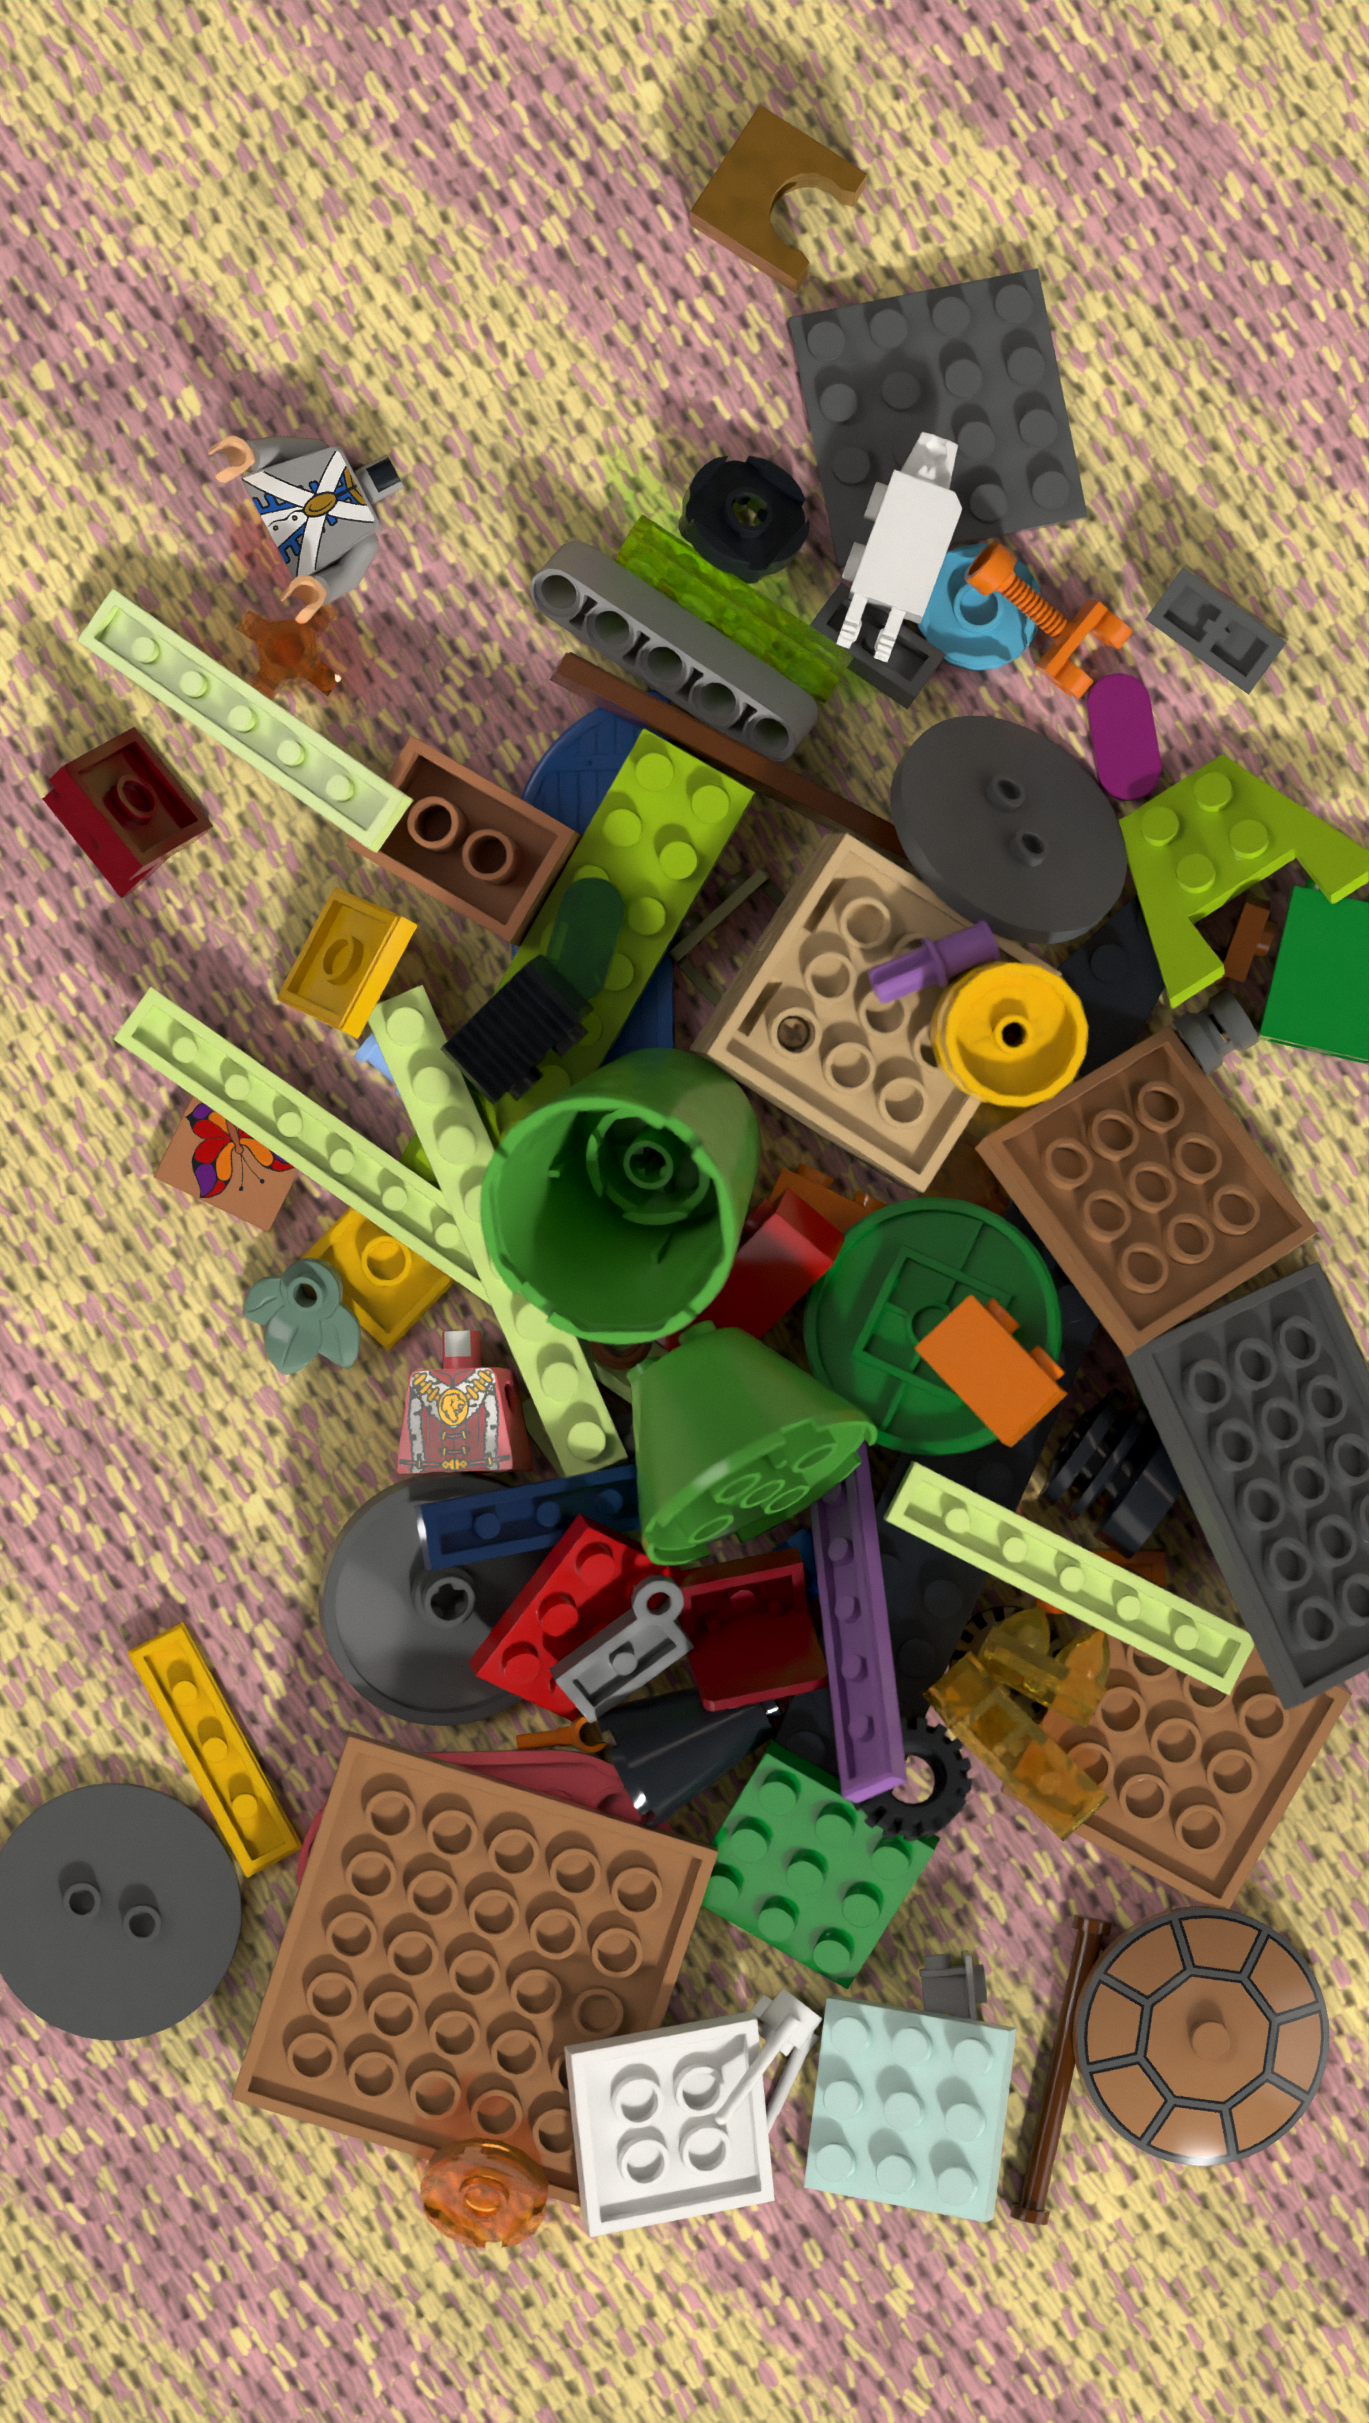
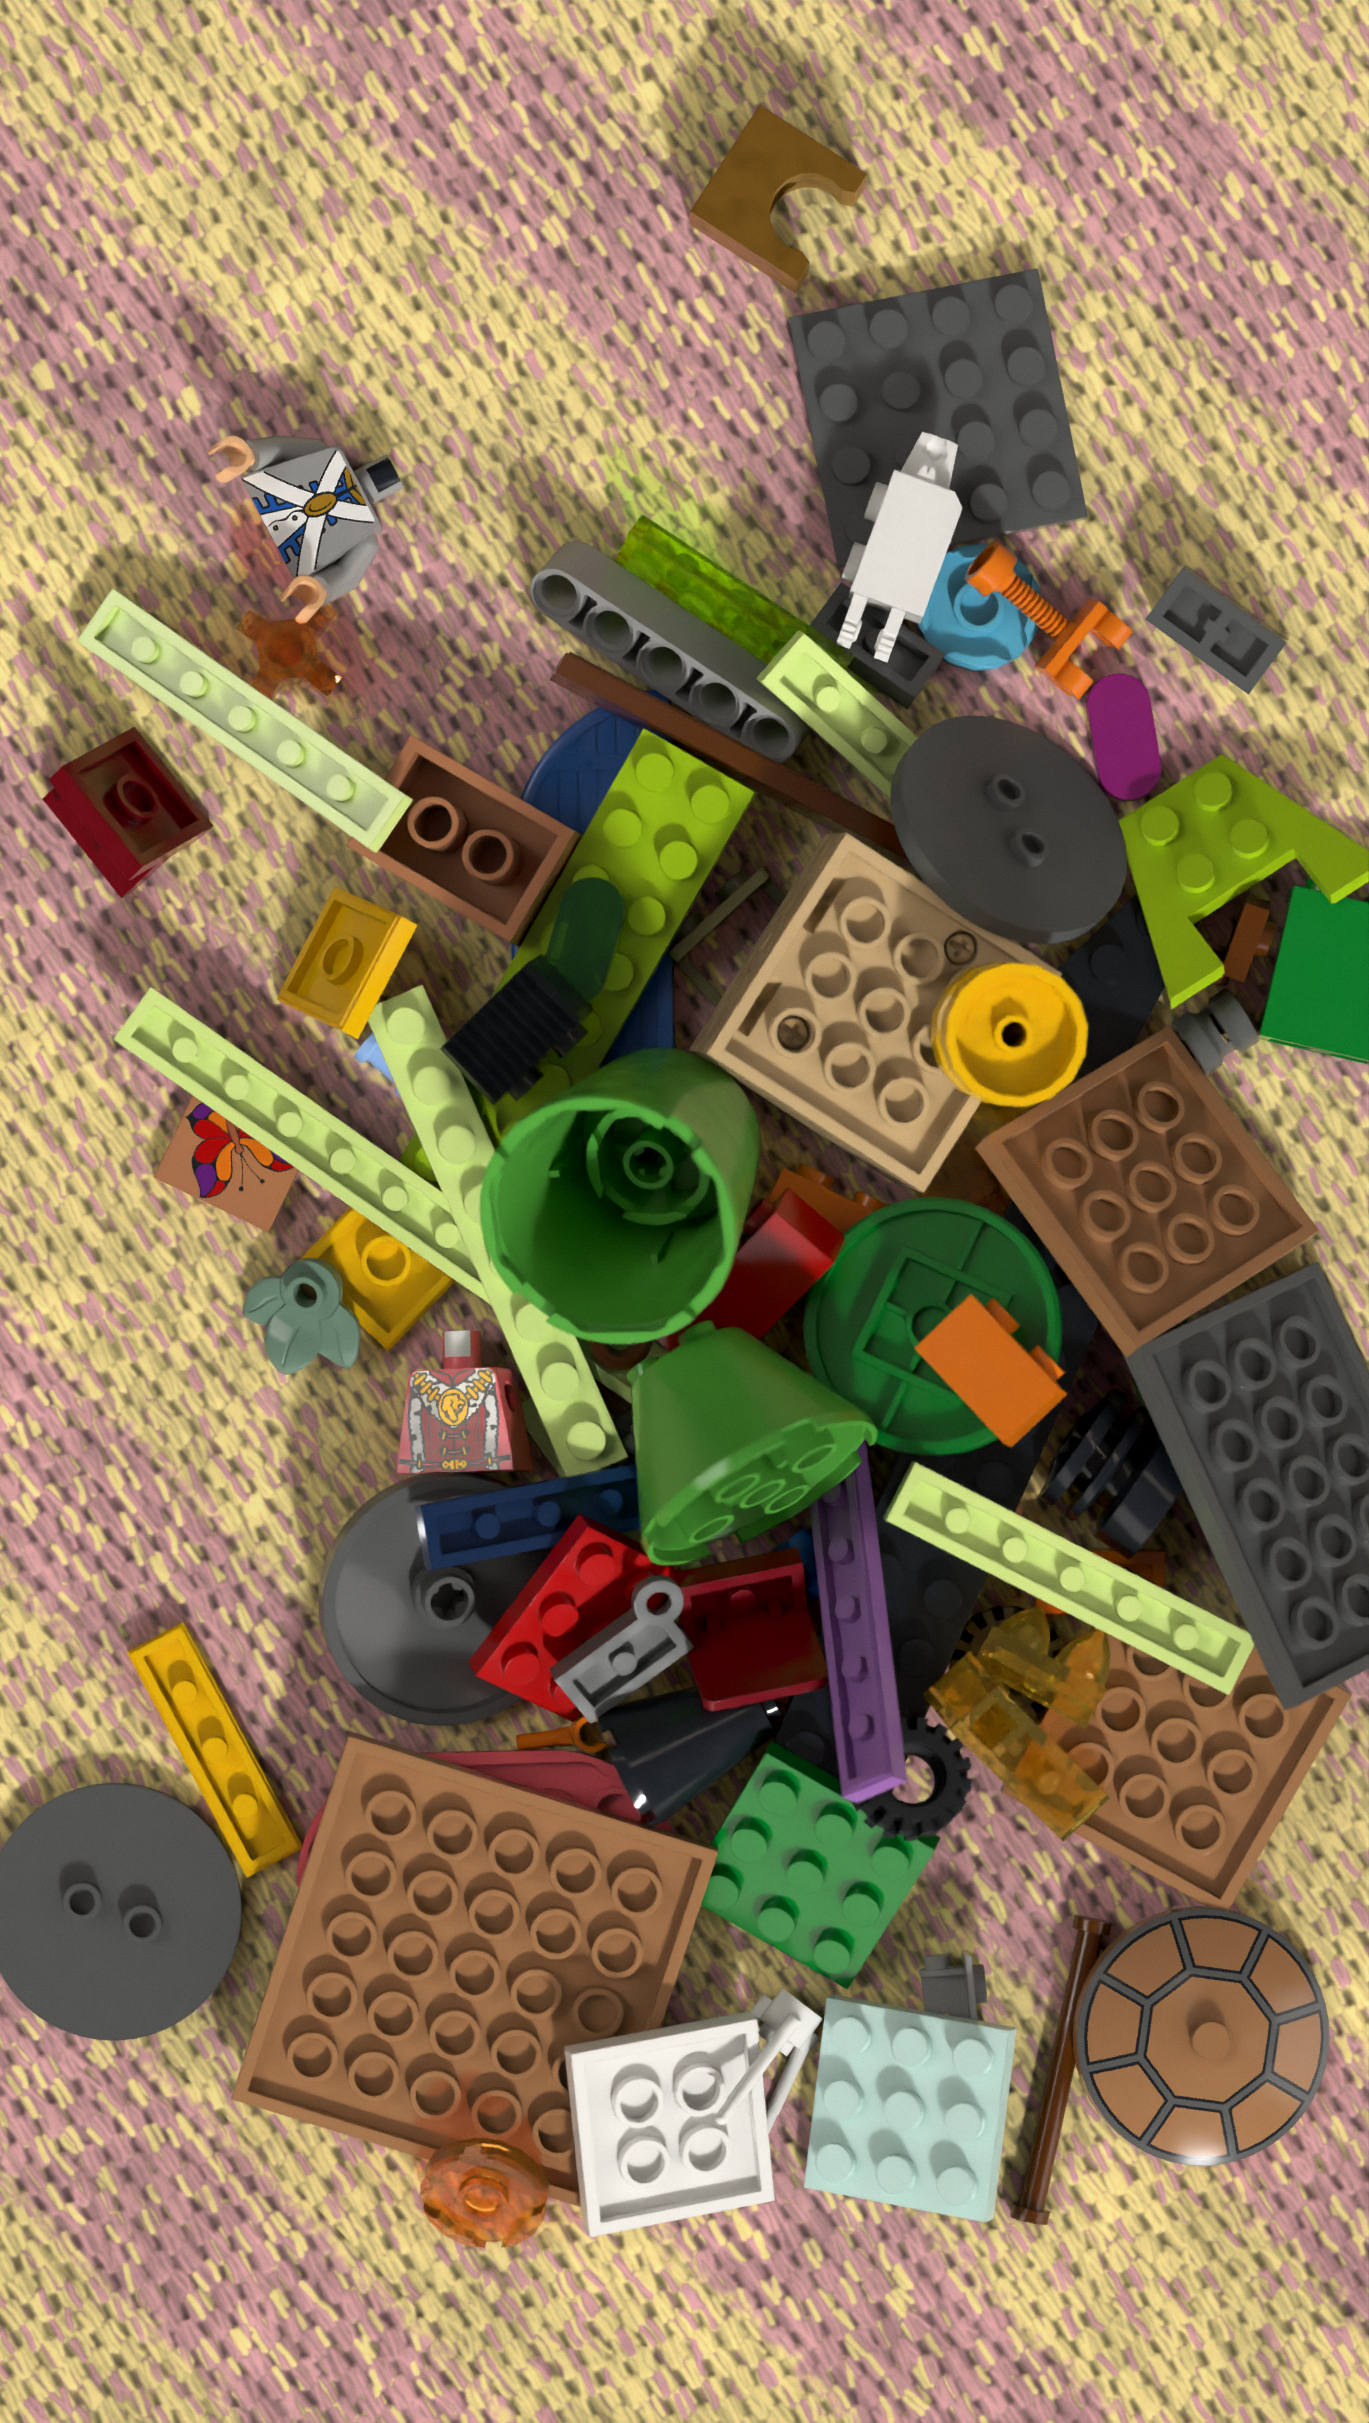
black plate [678,456,809,584] -> none
medium lavender axle [868,920,1000,1003] -> none
none -> yellowish green plate [756,630,918,800]

